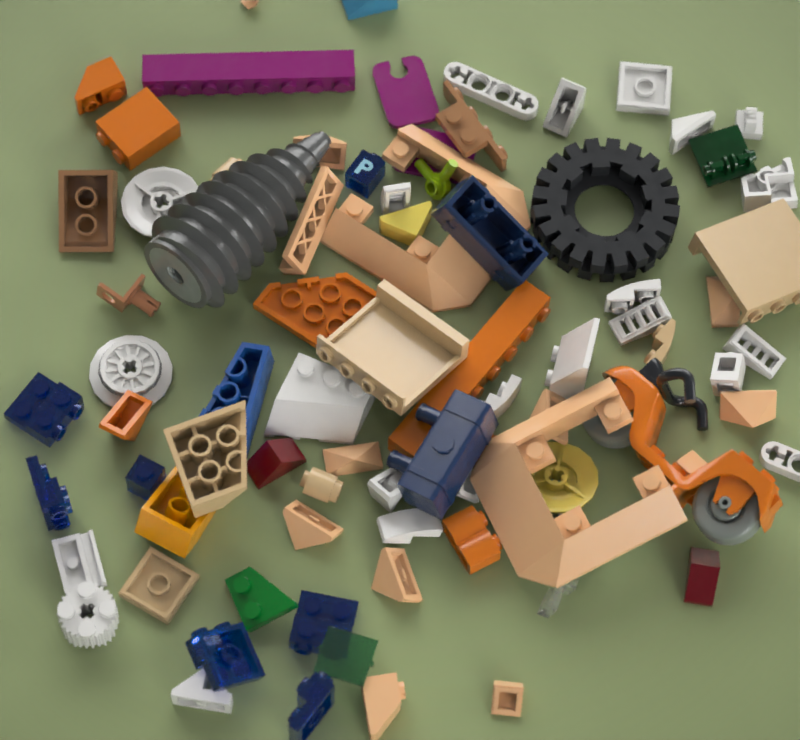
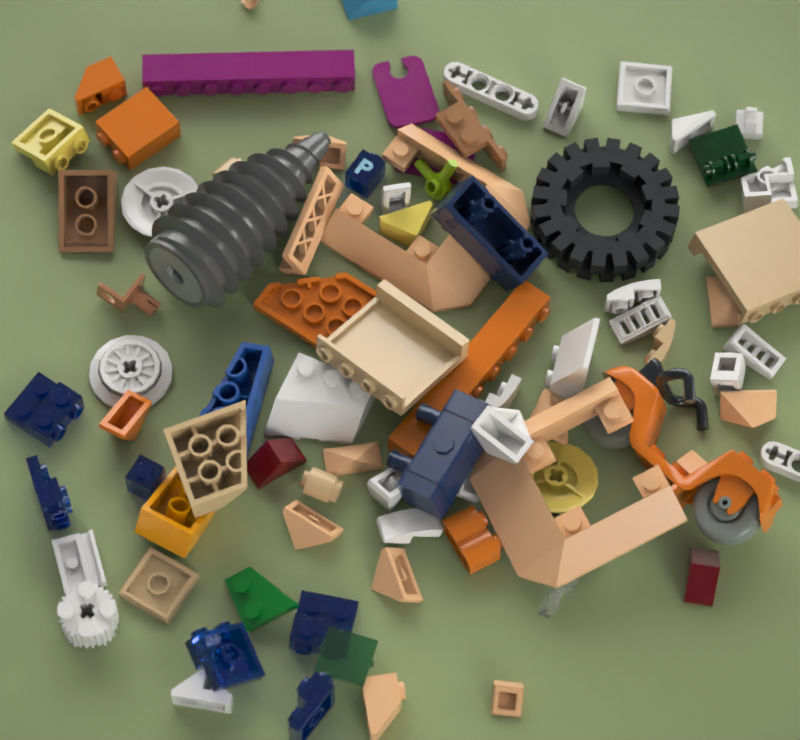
none -> light yellow plate [11,108,90,176]
none -> white slope [470,405,534,464]

